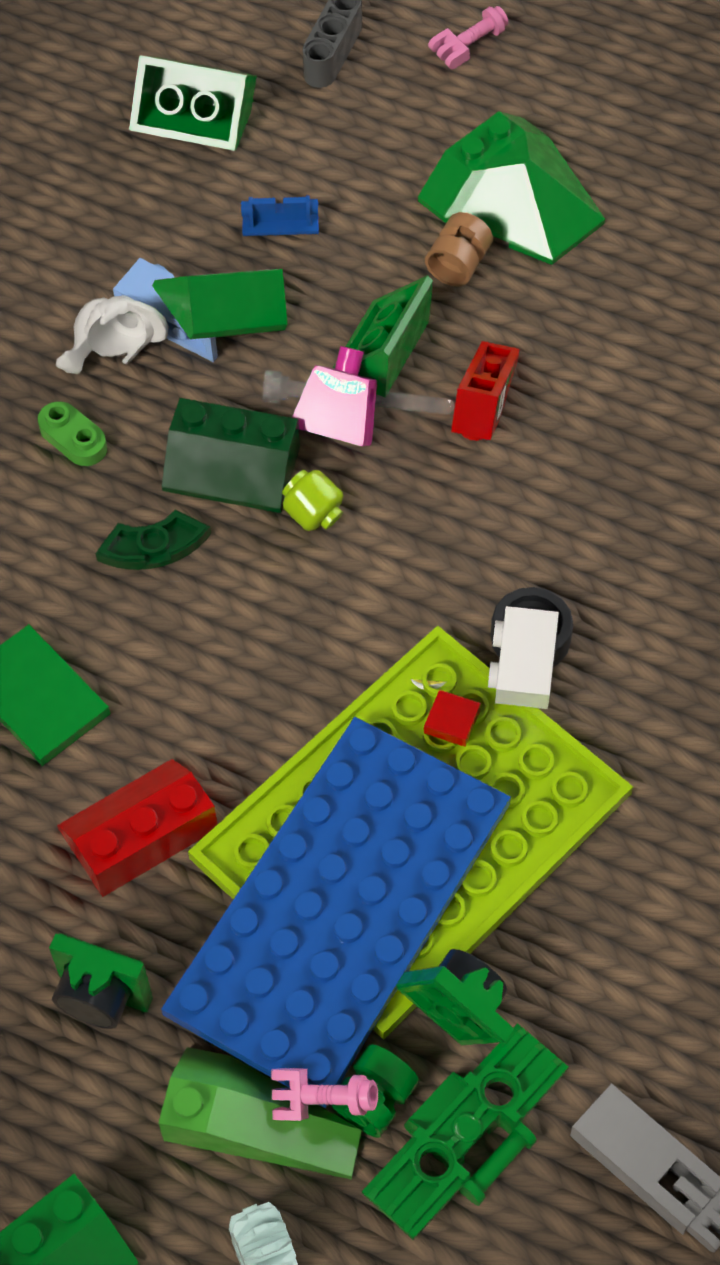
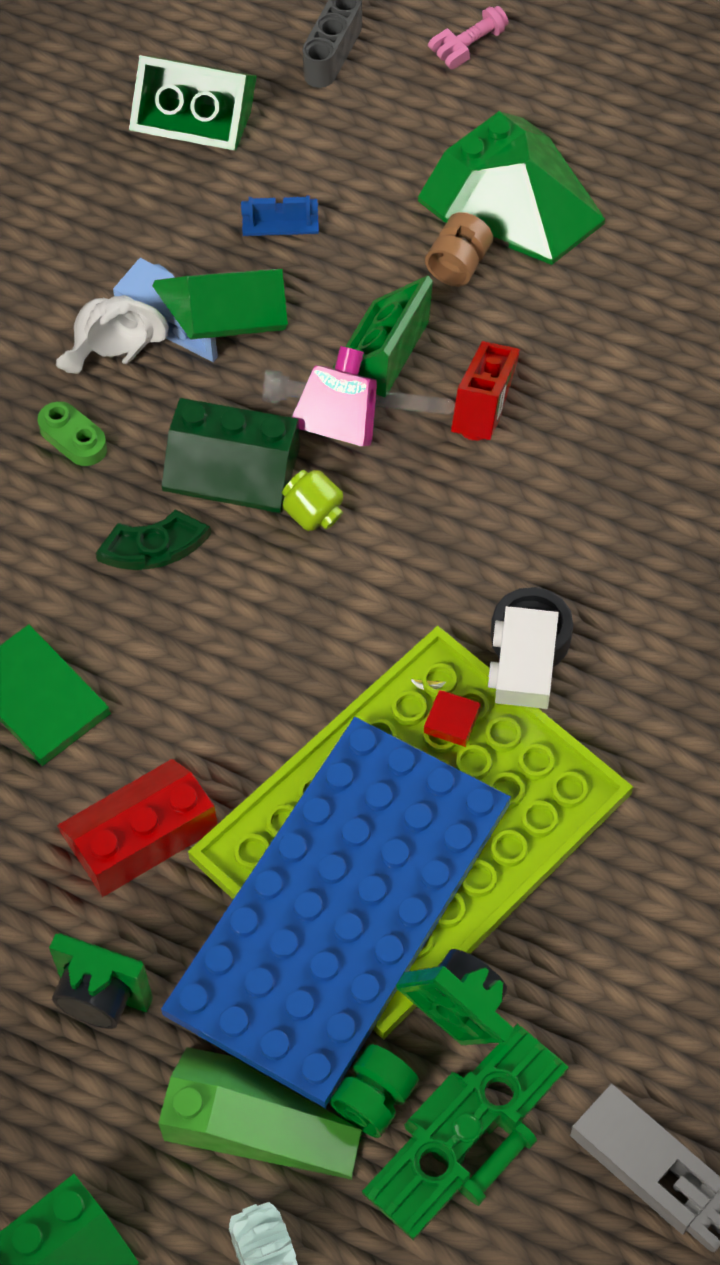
bright pink hinge [271,1068,378,1121] -> none

